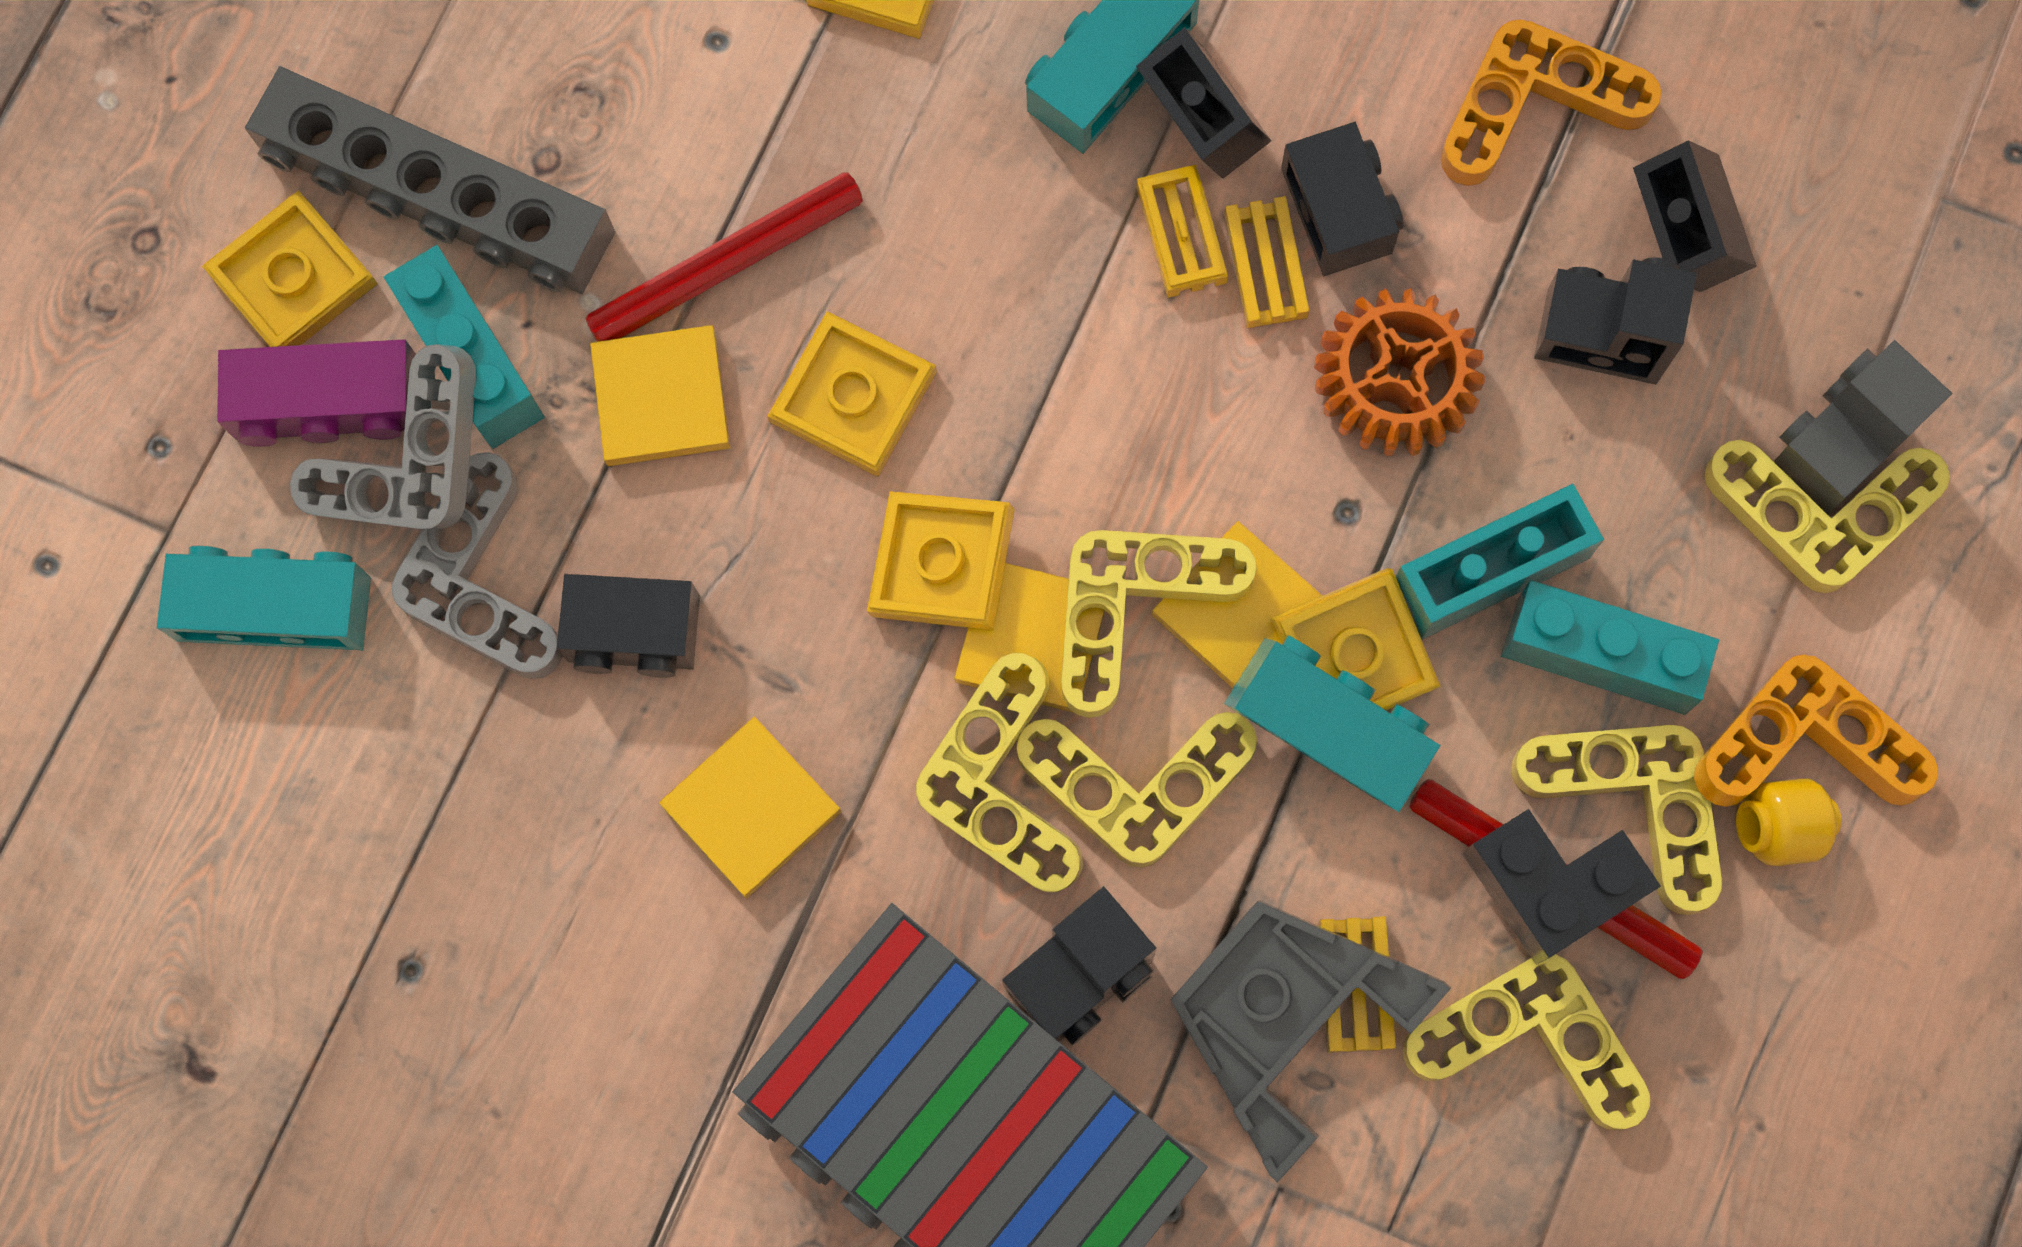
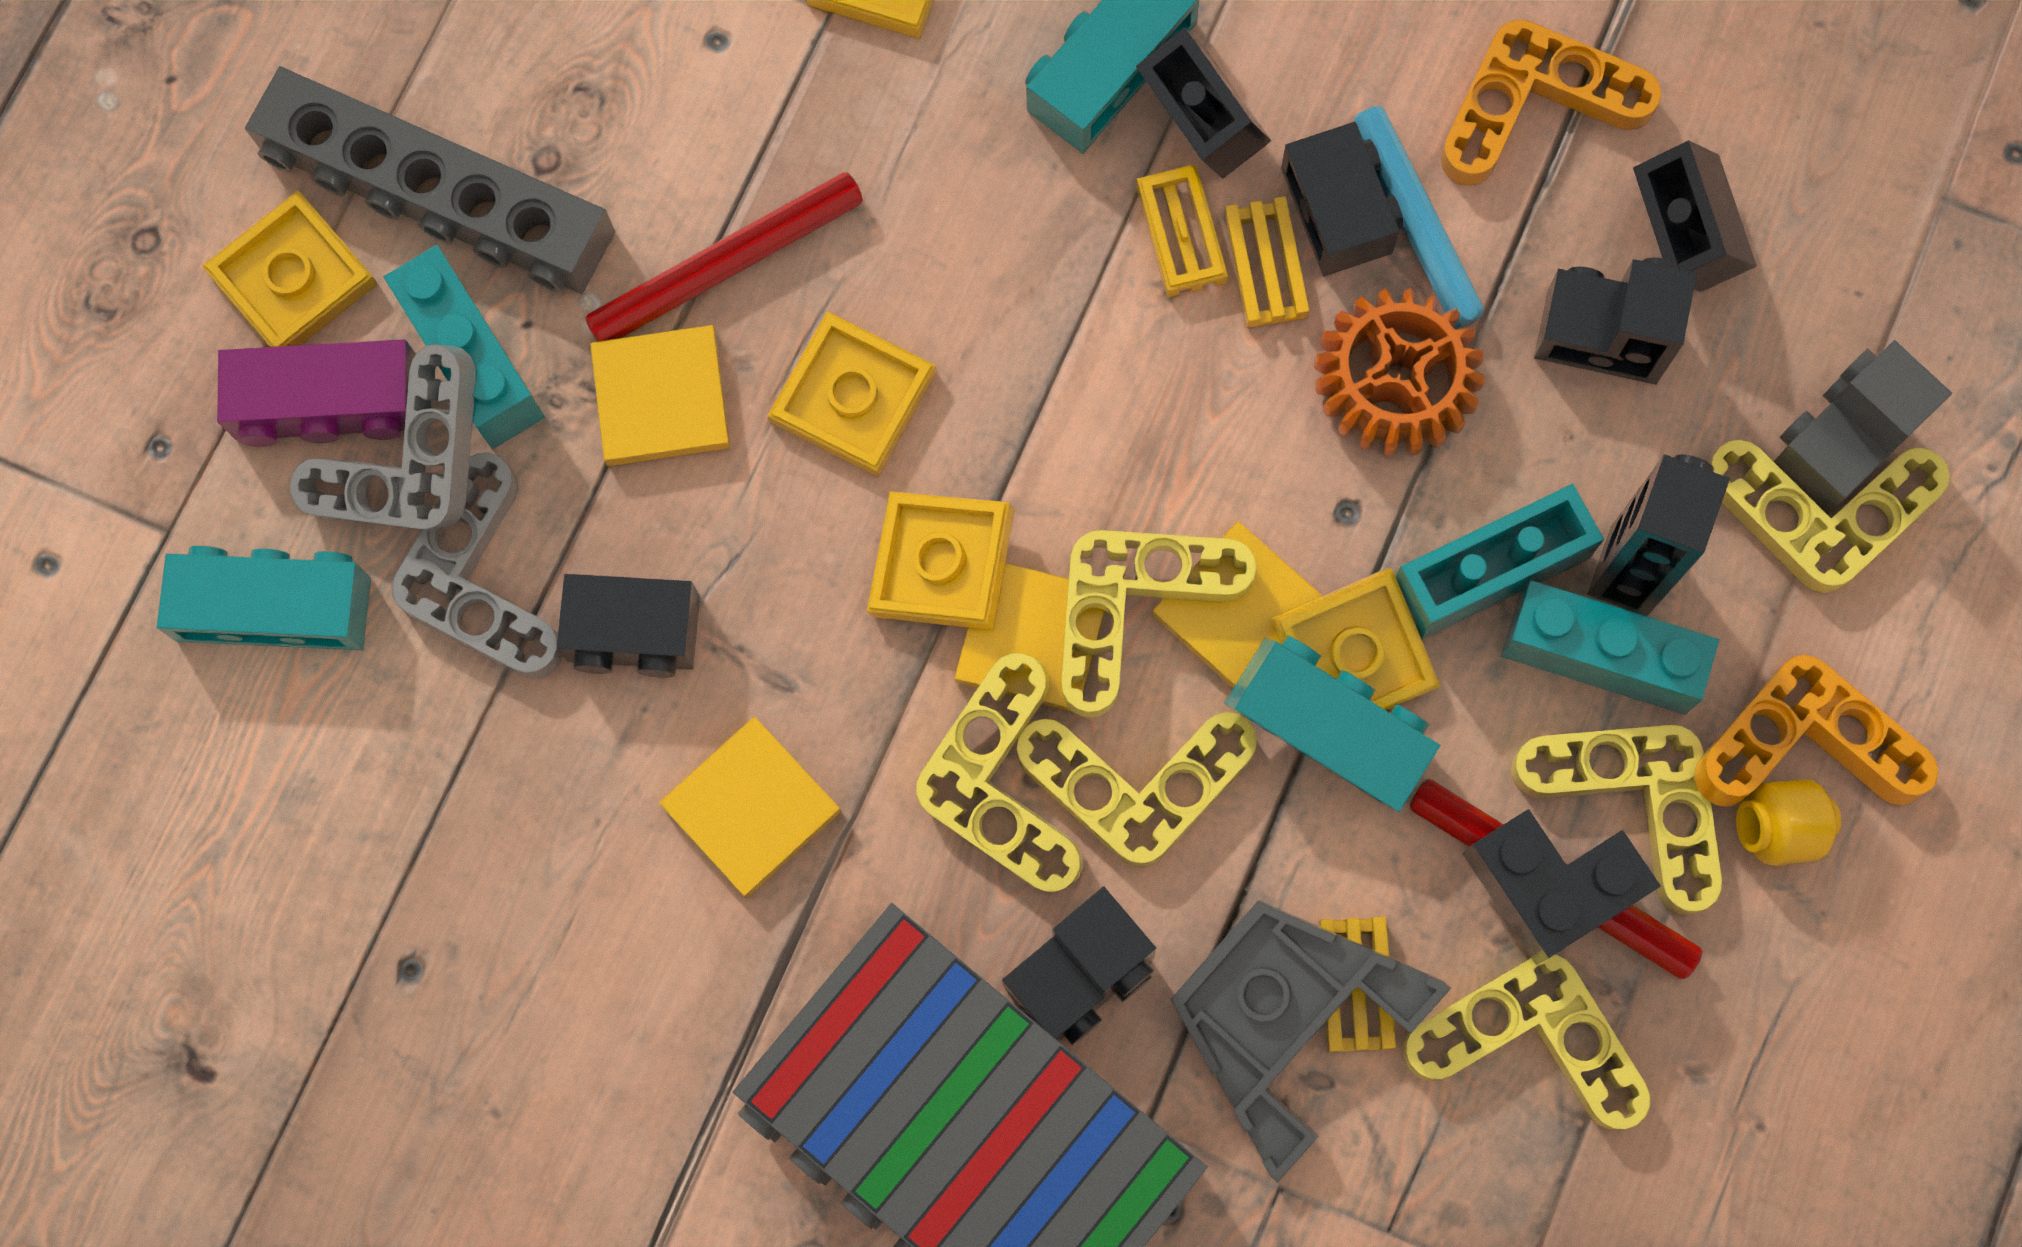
none -> medium azure axle [1354,106,1484,329]
none -> black brick [1587,454,1730,616]

